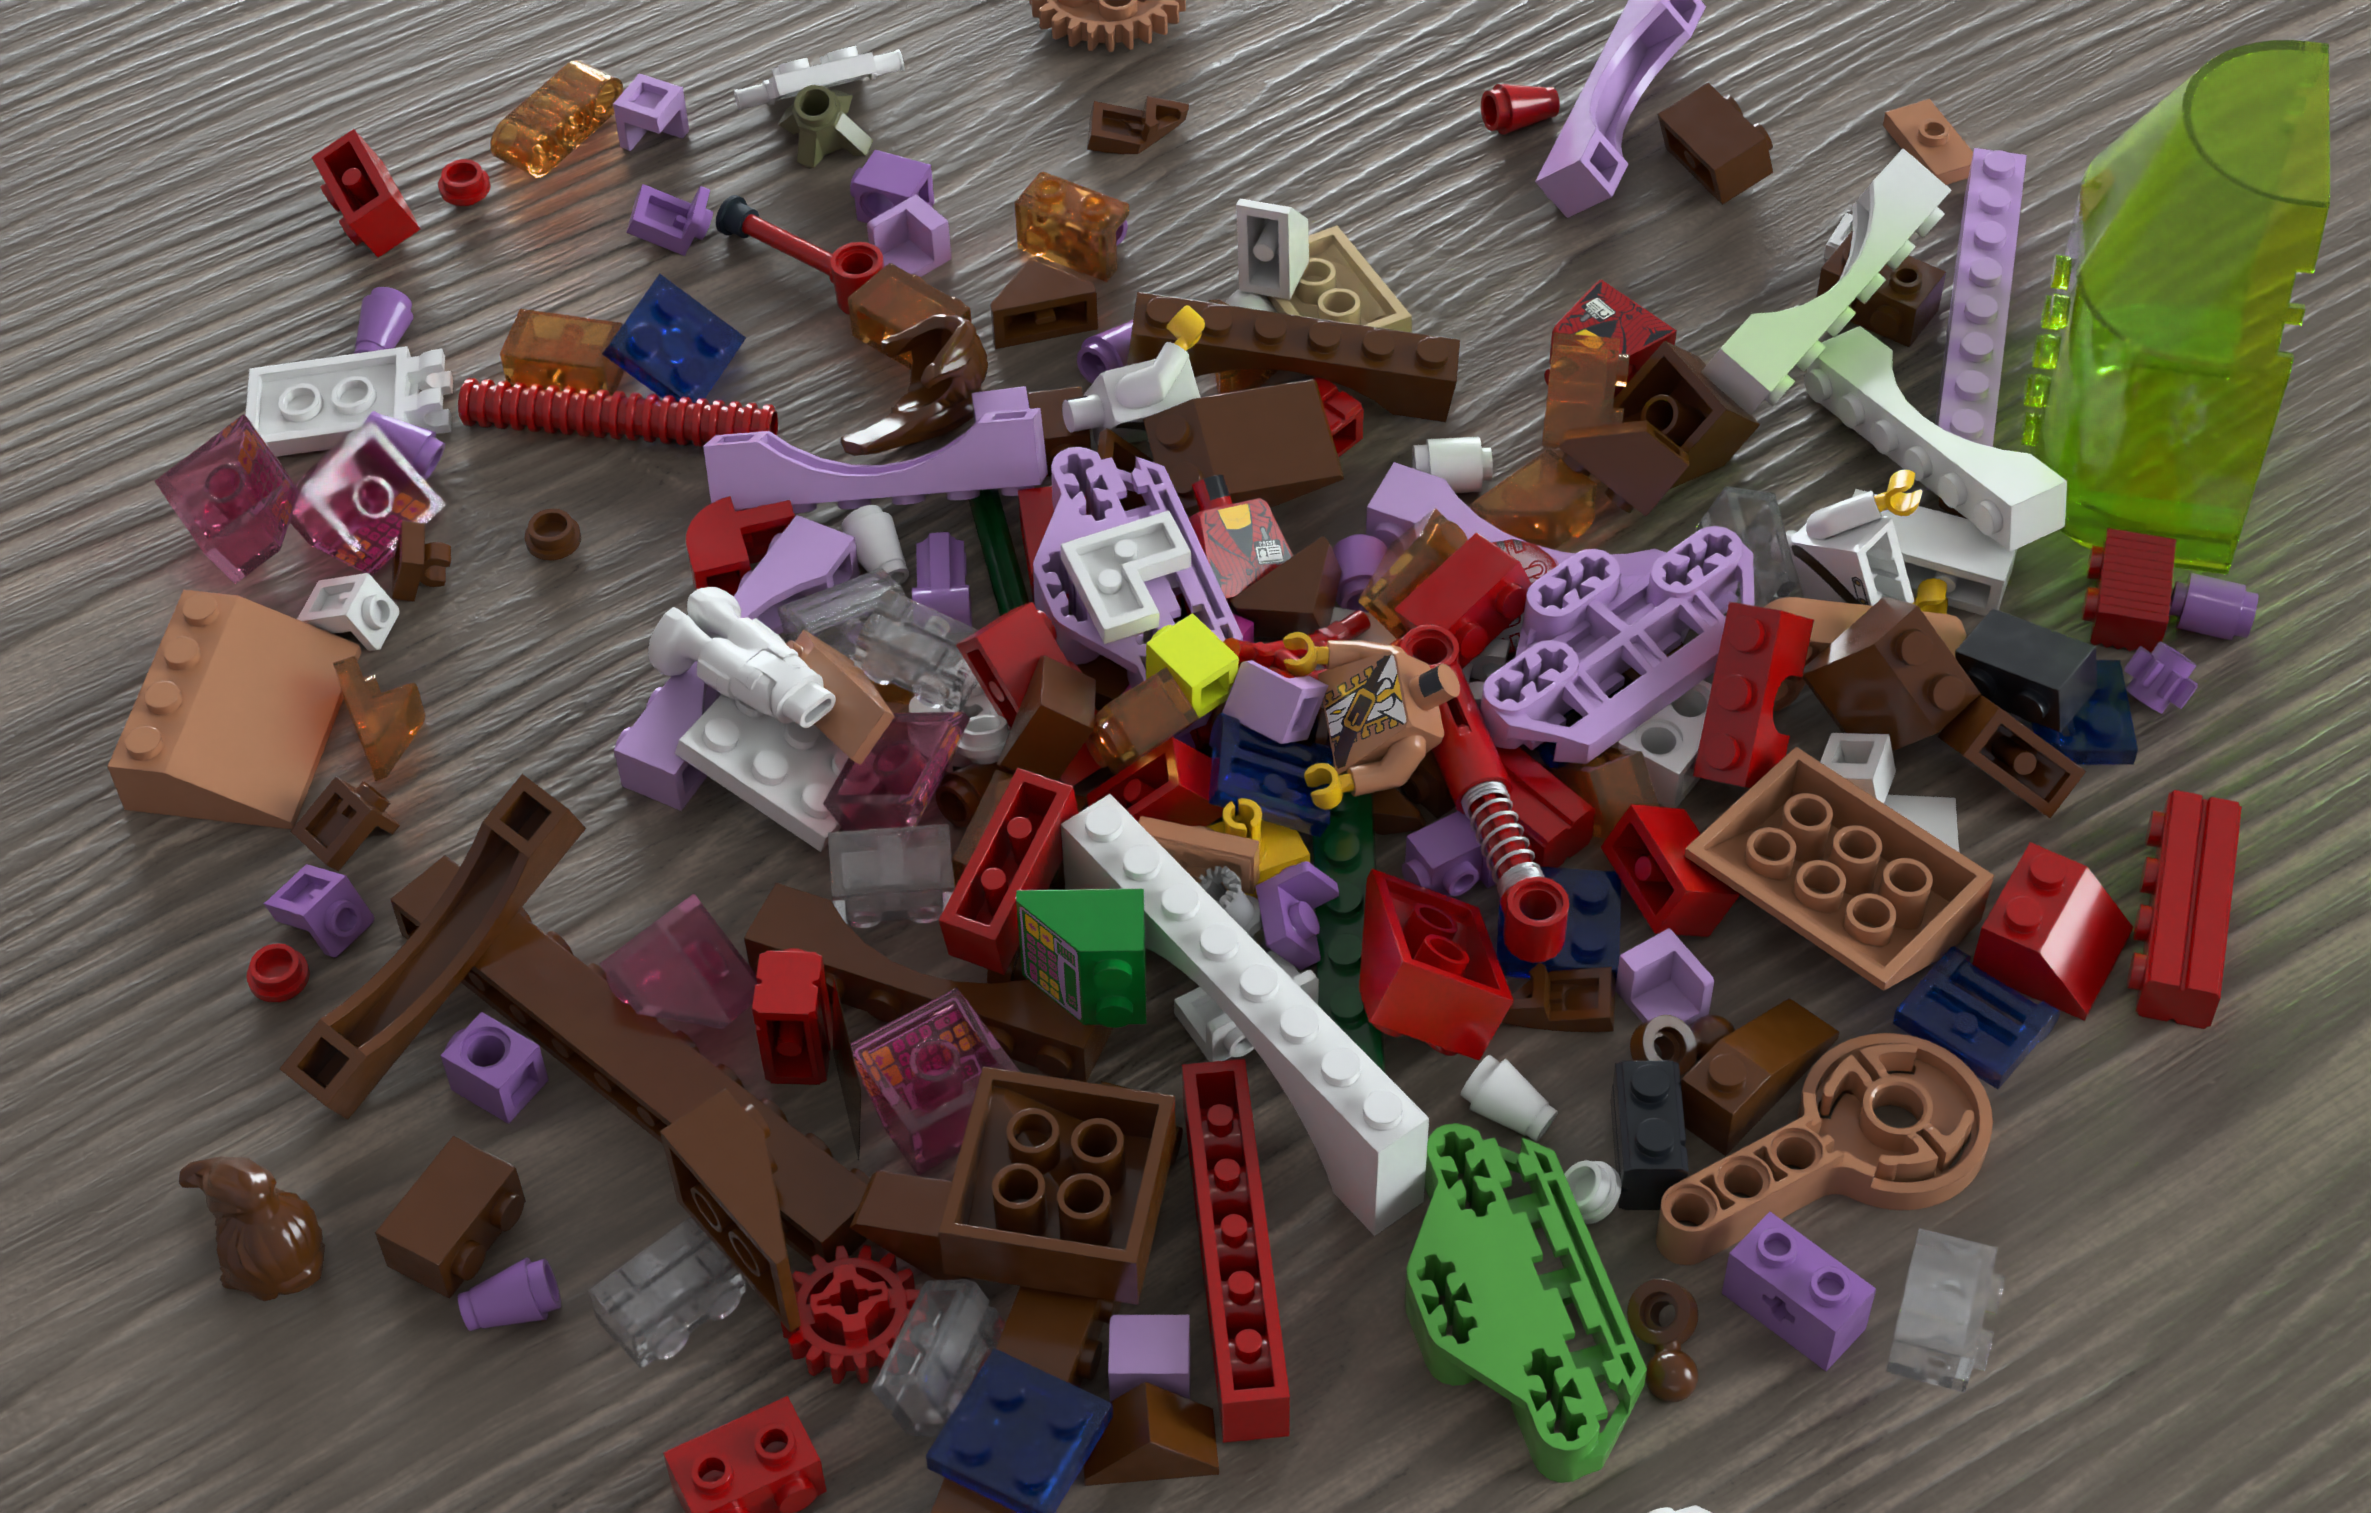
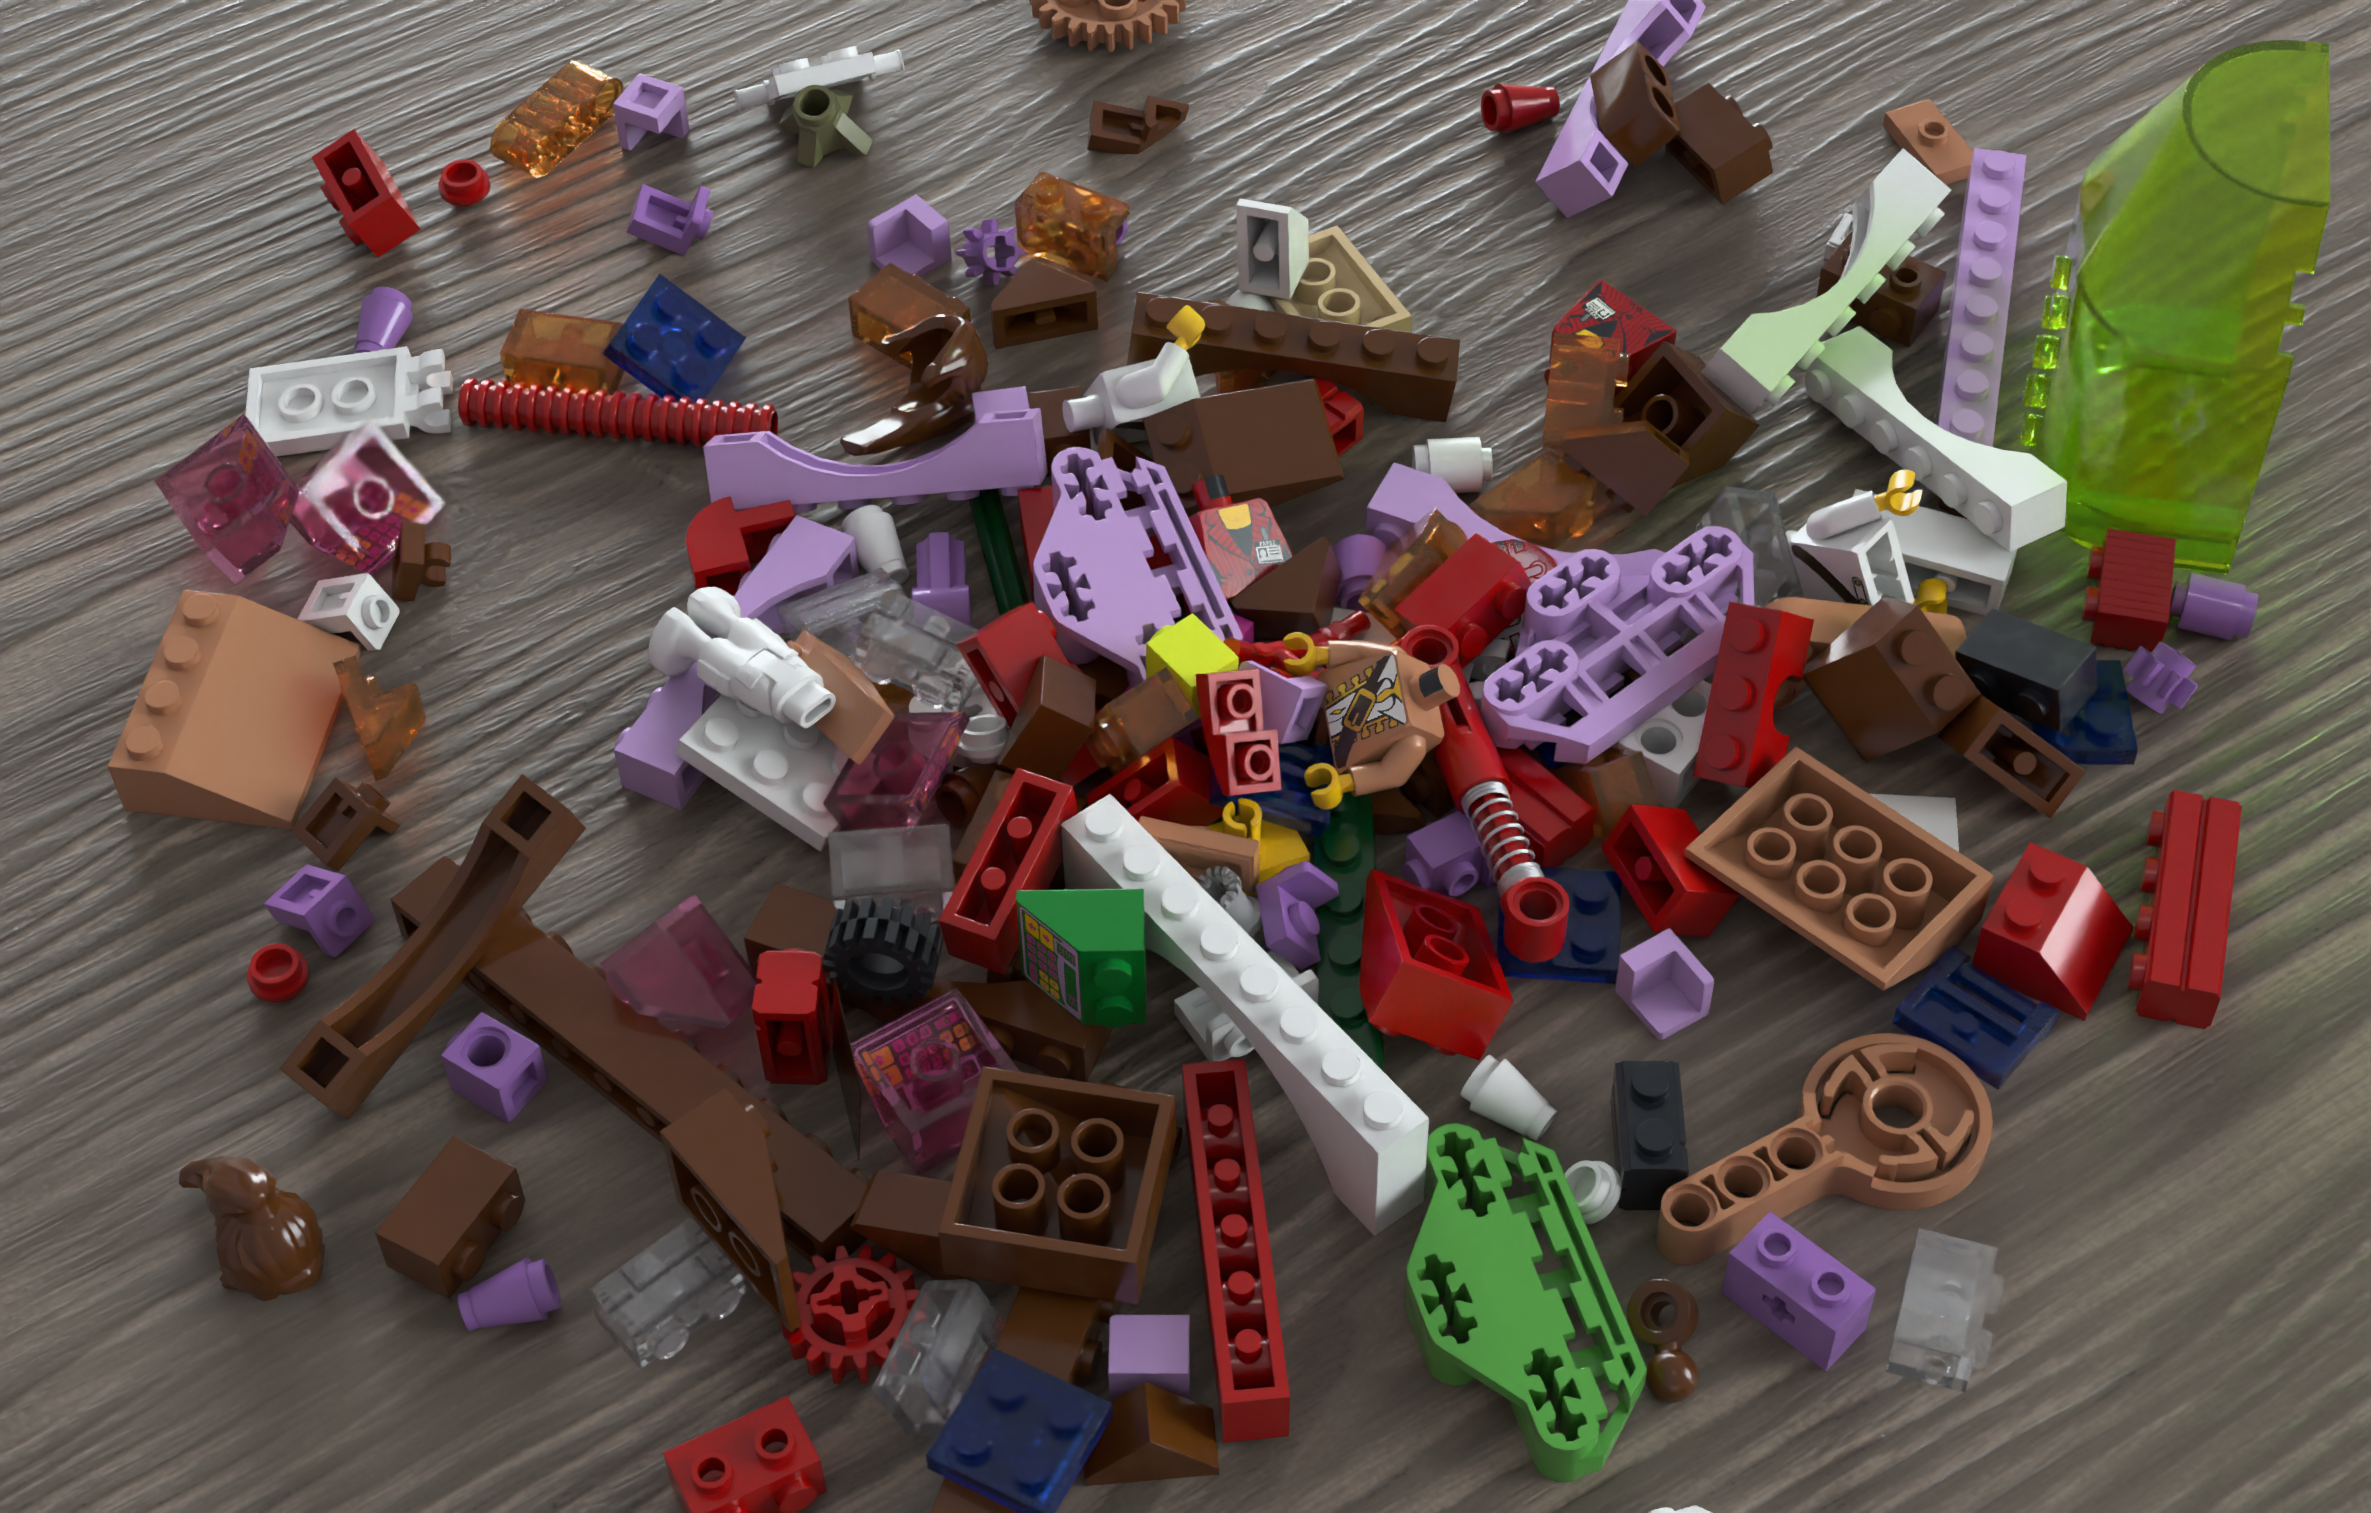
medium lavender cone [358,411,445,481] -> none
reddish brown plate [525,508,581,561] -> none
red piece [716,195,889,317] -> none
medium lavender brick [850,150,934,223] -> none
white plate [1061,510,1191,644] -> none
medium lavender cone [1077,319,1133,383] -> none
reddish brown slope [1502,962,1616,1032] -> none
reddish brown plate [1630,1015,1735,1075] -> none
reddish brown slope [1681,998,1839,1156] -> none
white brick [1820,733,1896,803] -> none
none -> black tyre [822,897,943,1005]
none -> medium lavender gear [956,219,1025,285]
none -> red slope [1195,669,1282,796]
none -> reddish brown piece [1590,41,1681,168]

